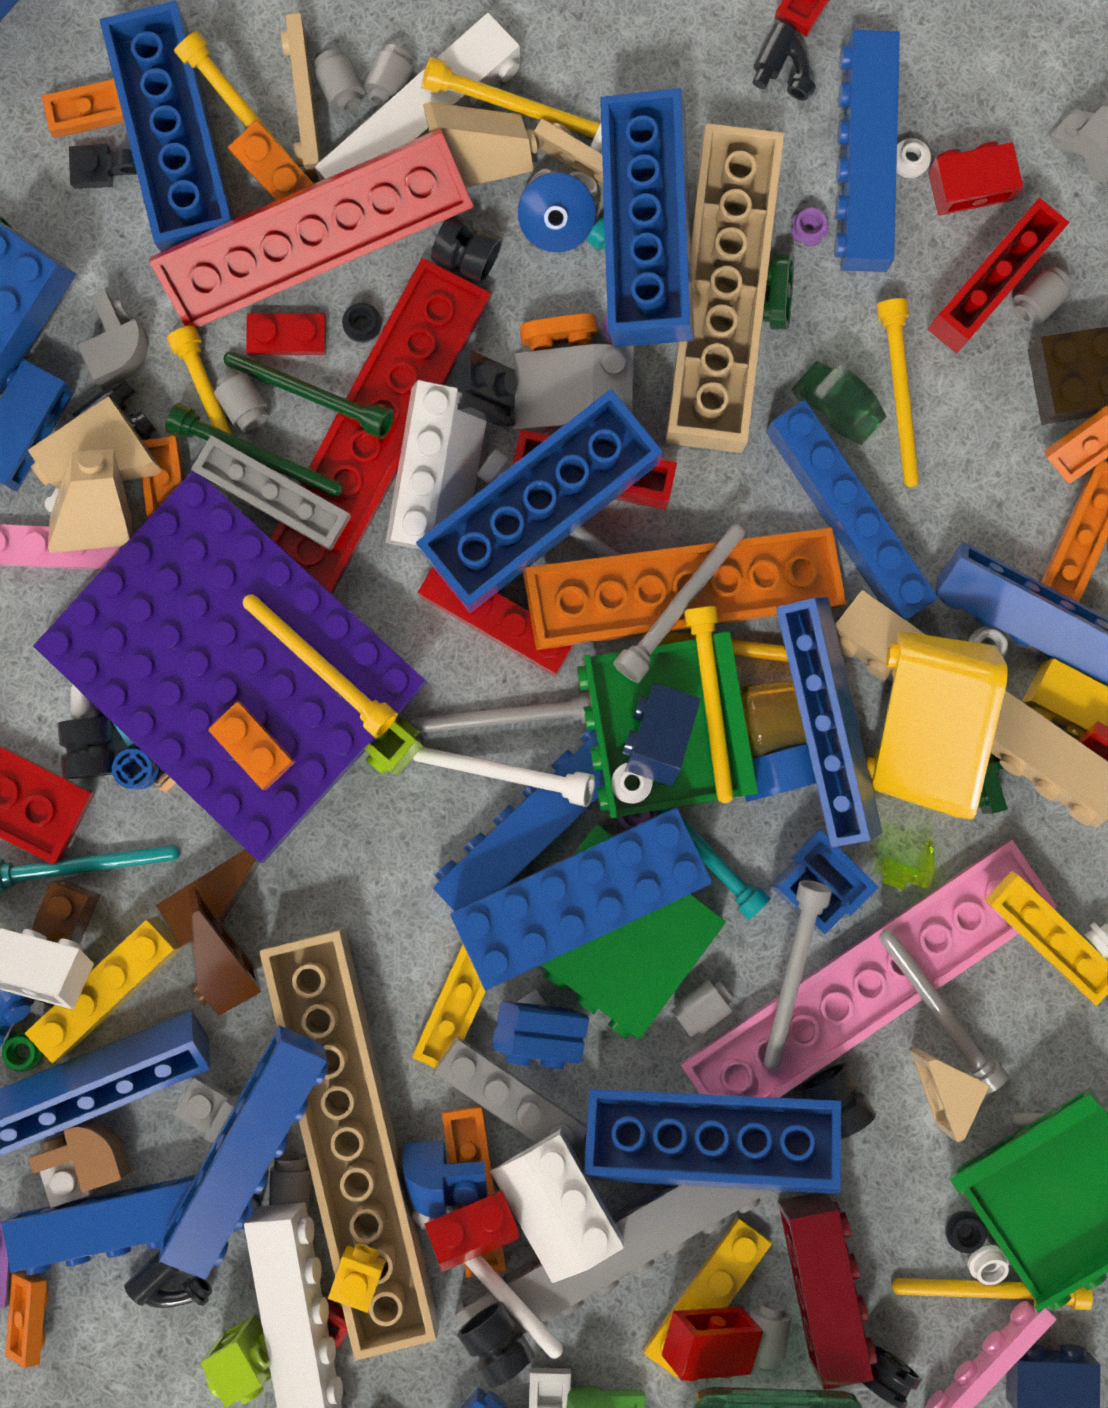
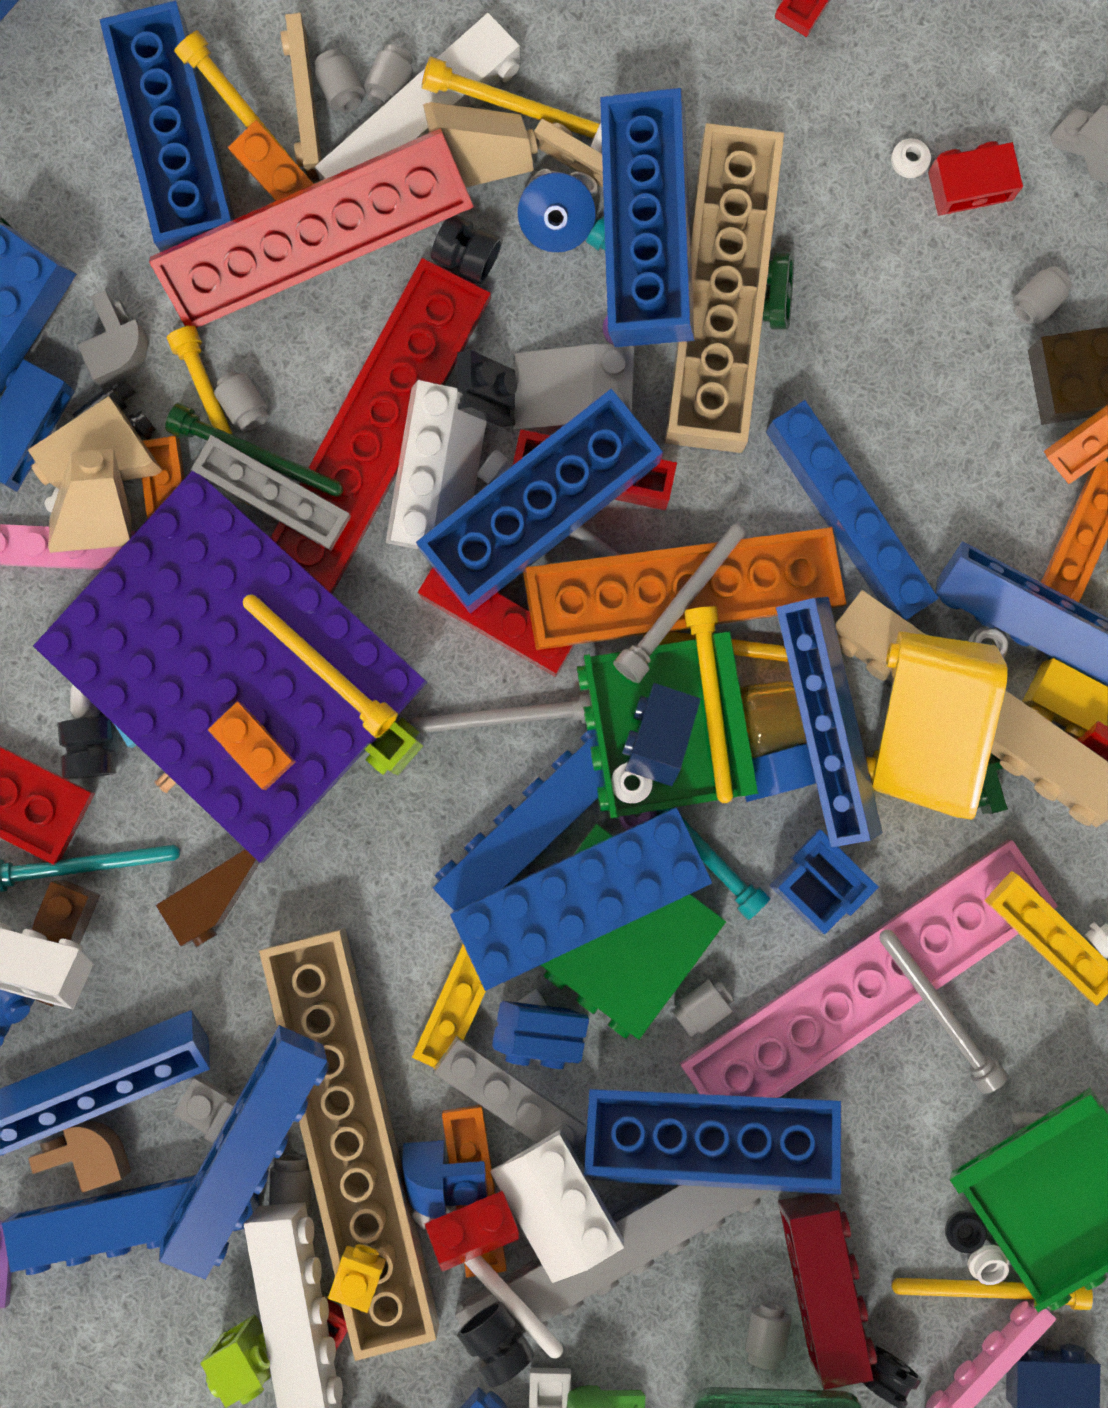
green plate [2,1030,43,1072] -> none
orange plate [5,1271,49,1368] -> none
yellow brick [25,917,184,1063] -> none
white plate [40,1161,93,1208] -> none
orange plate [41,79,125,139] -> none
black plate [69,144,137,189] -> none
blue wheel [112,749,161,789] -> none
black plant [124,1250,212,1308] -> none
reddish brown slope [187,887,261,1016] -> none
dark green piece [223,351,394,439] -> none
red plate [246,313,326,355] -> none
black plate [342,303,382,343] -> none
white piece [413,747,595,807] -> none
orange plate [519,313,599,351] -> none
yellow plate [643,1216,772,1378] -> none
red brick [661,1306,763,1382] -> none
black plant [752,22,816,101] -> none
light grey piece [764,880,832,1070] -> none
medium lavender plate [791,208,829,246] -> none
clear green brick [791,361,887,445] -> none
black wheel [801,1063,876,1140] -> none
blue brick [834,30,900,272] -> none
clear neon green plate [873,840,935,891] -> none
yellow piece [876,298,919,488] -> none
tan slope [910,1048,990,1142] -> none
red brick [927,197,1070,354] -> none

